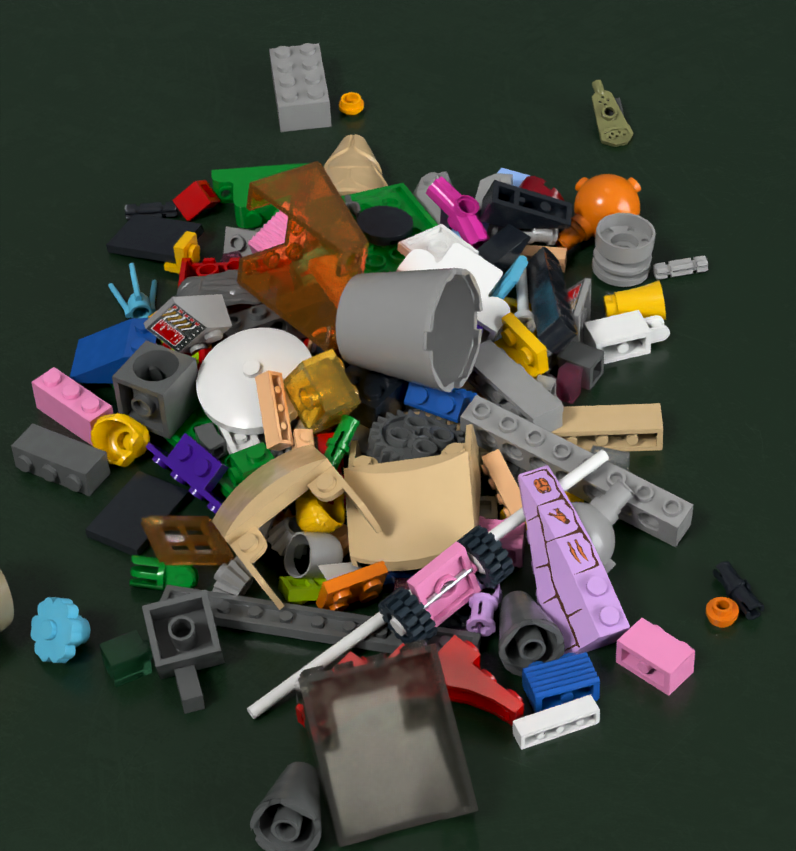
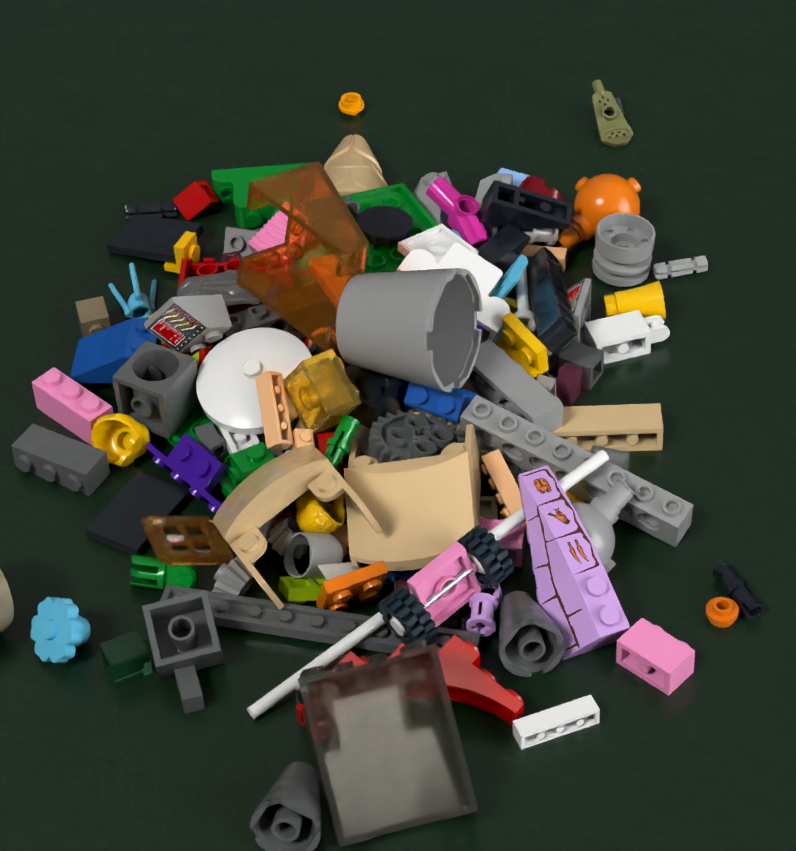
light grey brick [269,43,332,132] -> none
blue brick [522,652,600,713] -> none
none -> dark tan brick [75,296,111,338]

